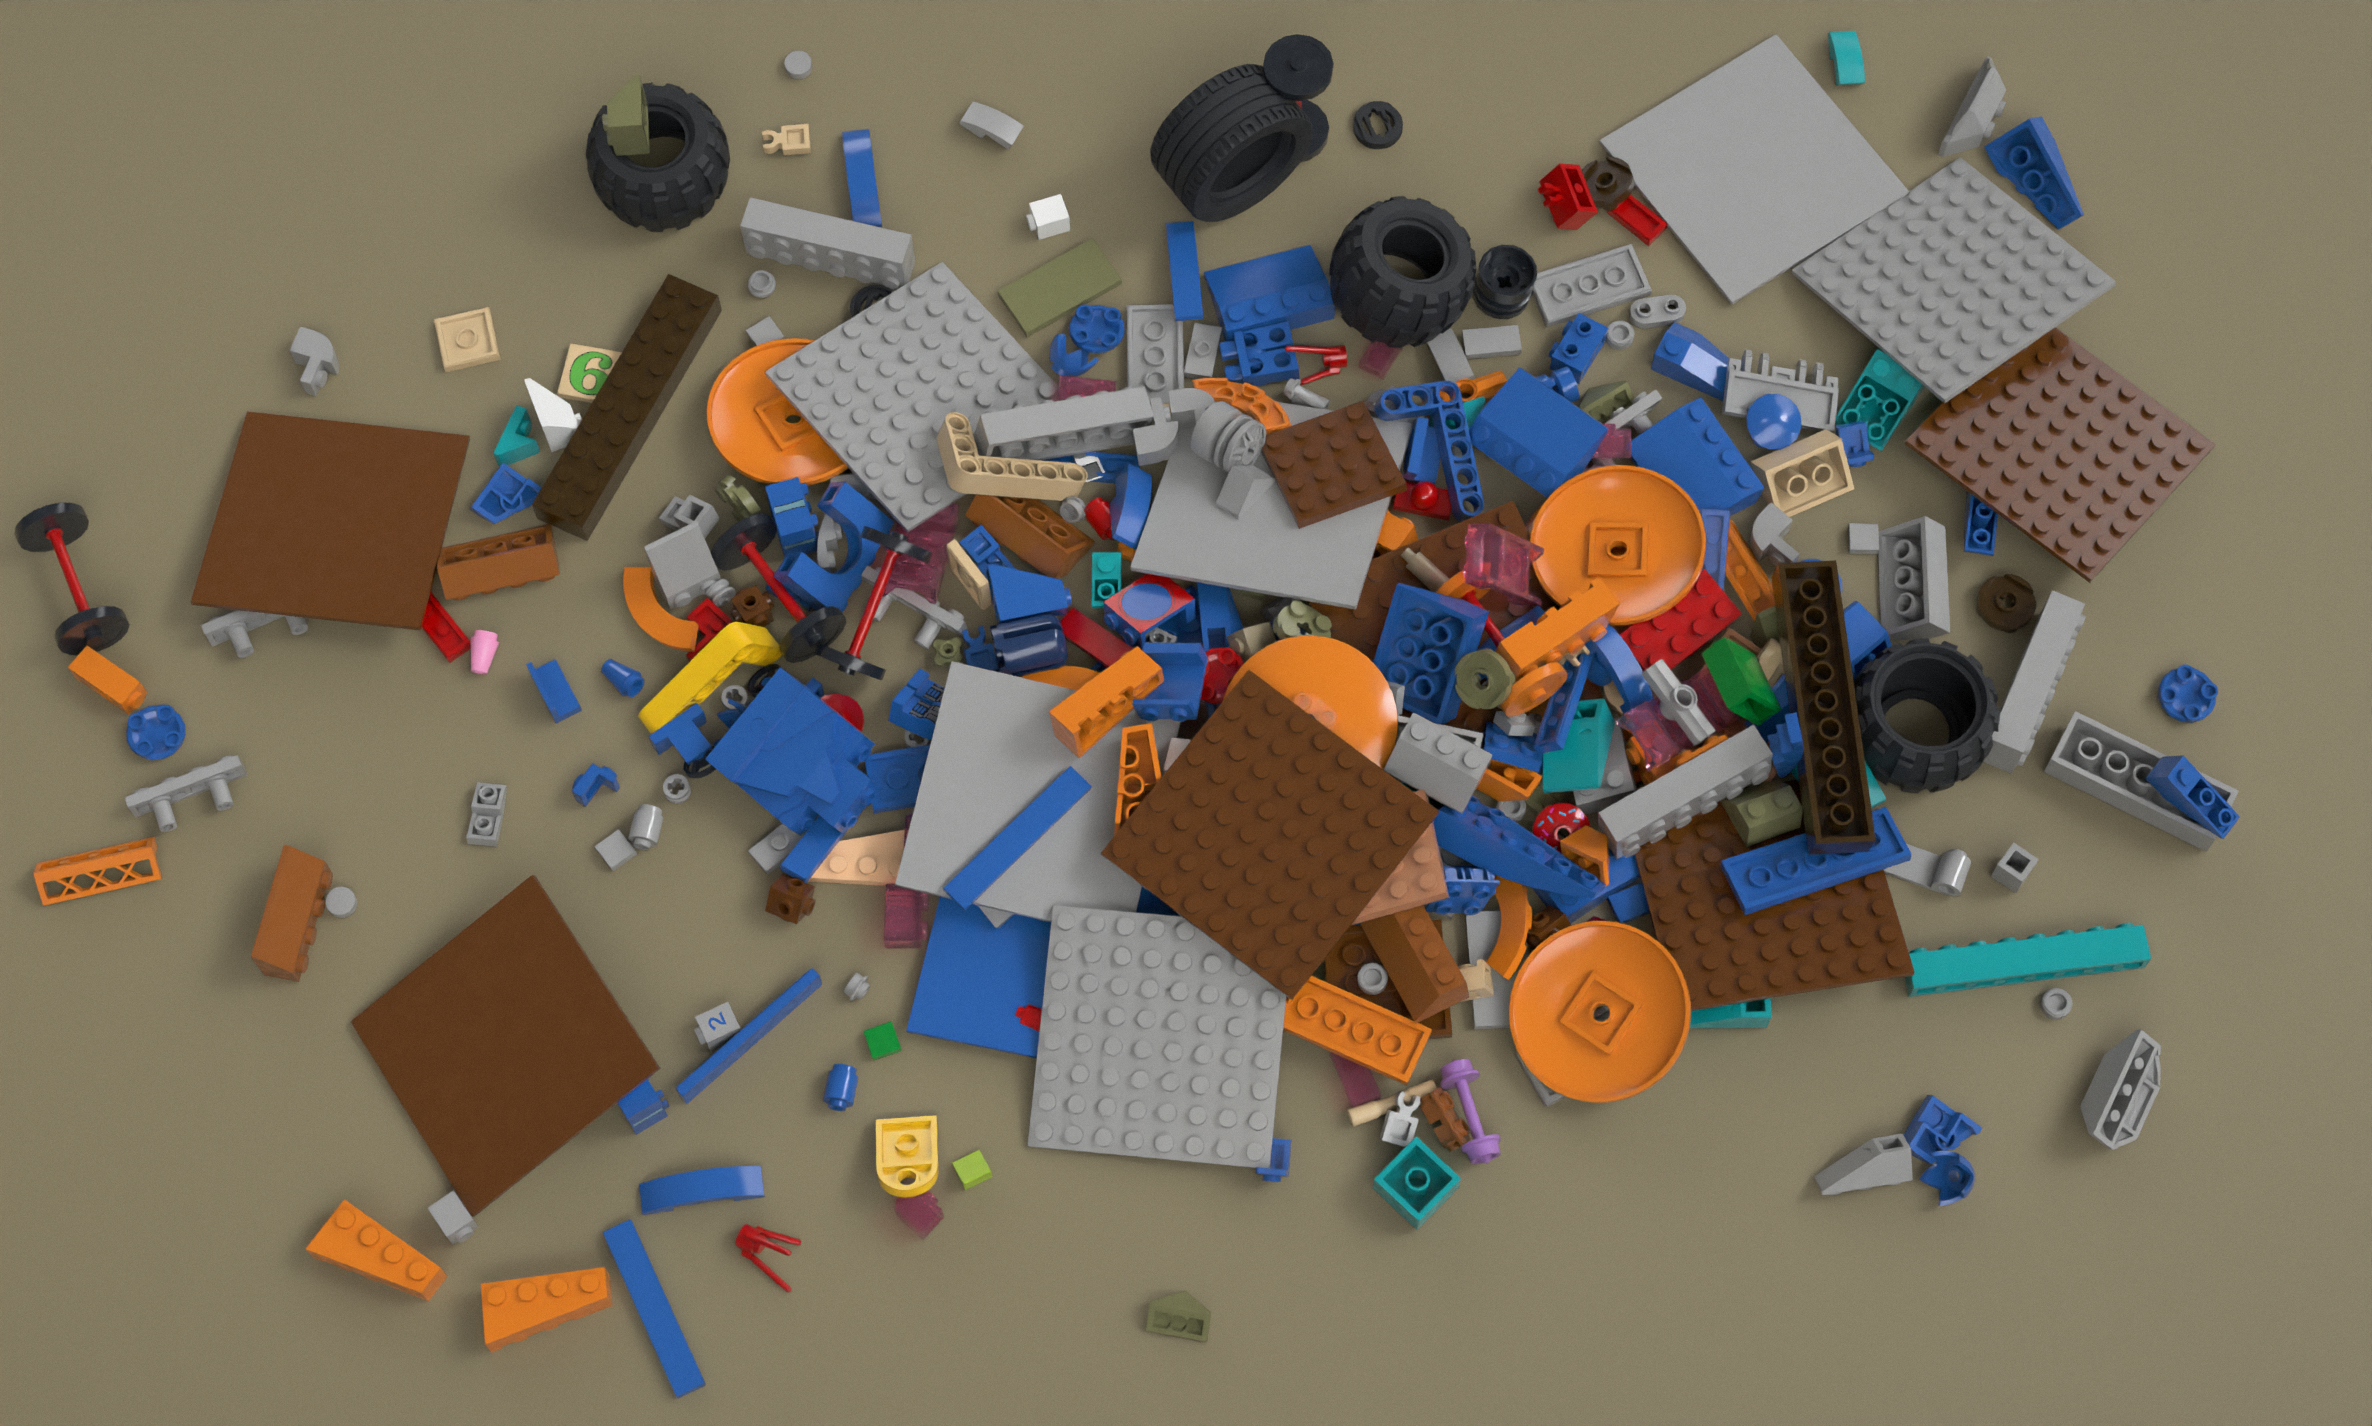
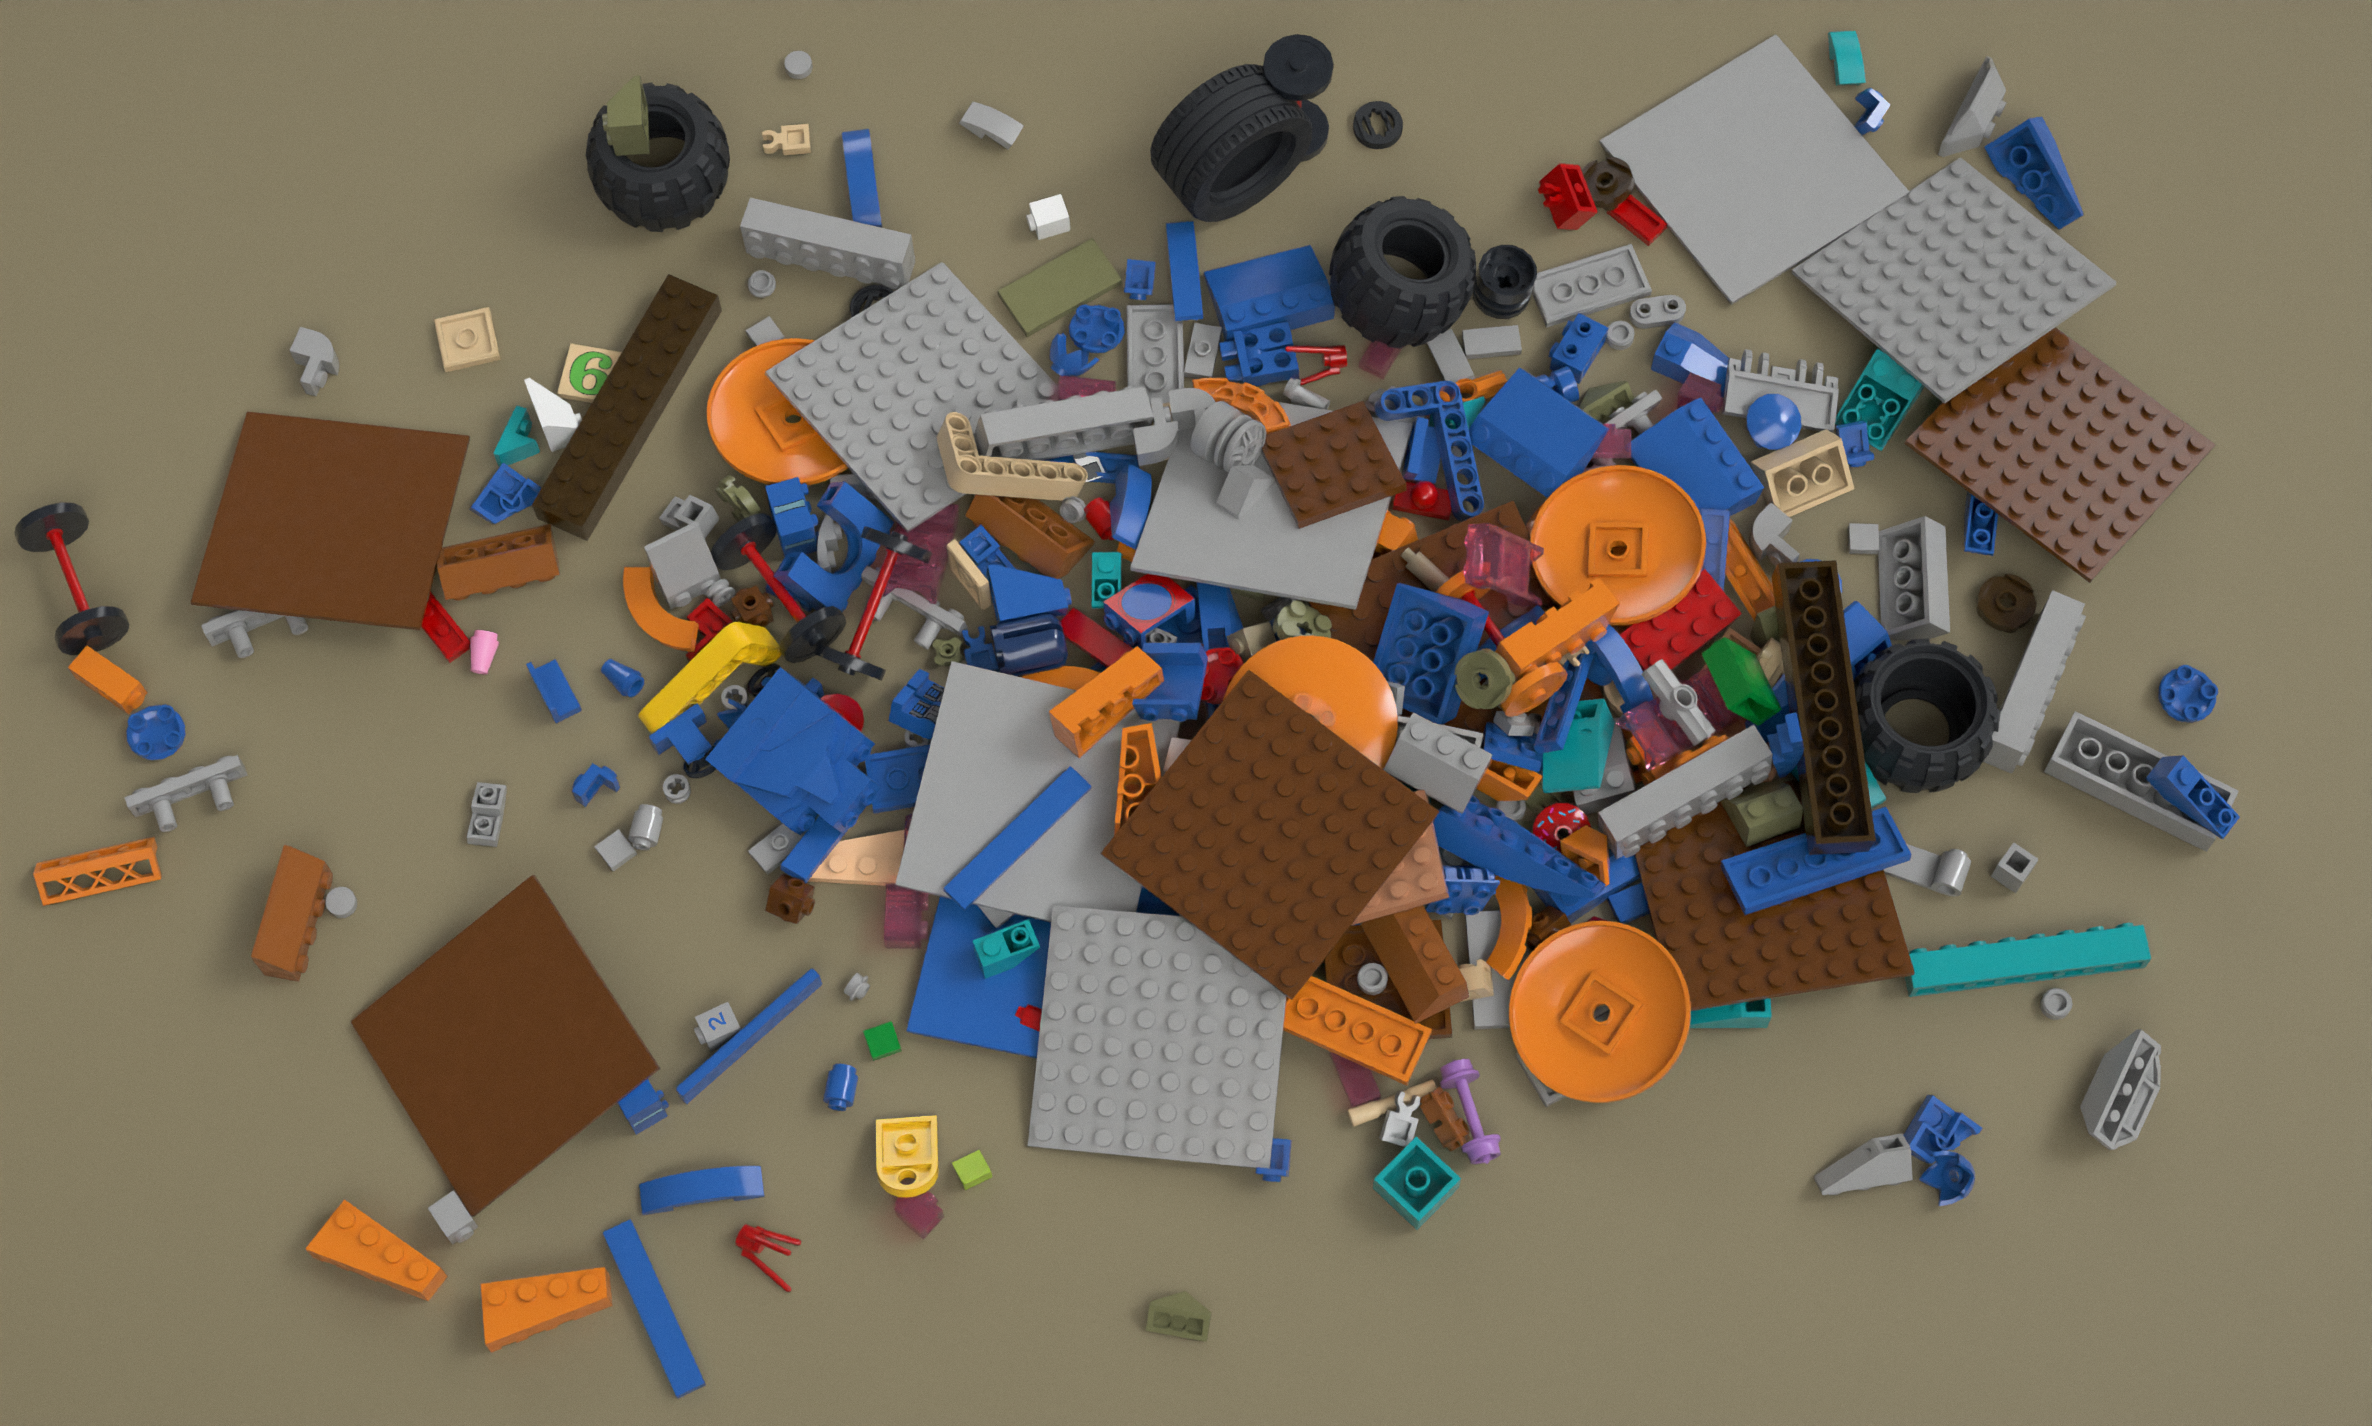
none -> teal slope [973,919,1040,979]
none -> blue bracket [1124,259,1156,300]
none -> clear pink brick [1677,372,1724,413]
none -> blue bracket [1854,88,1890,135]

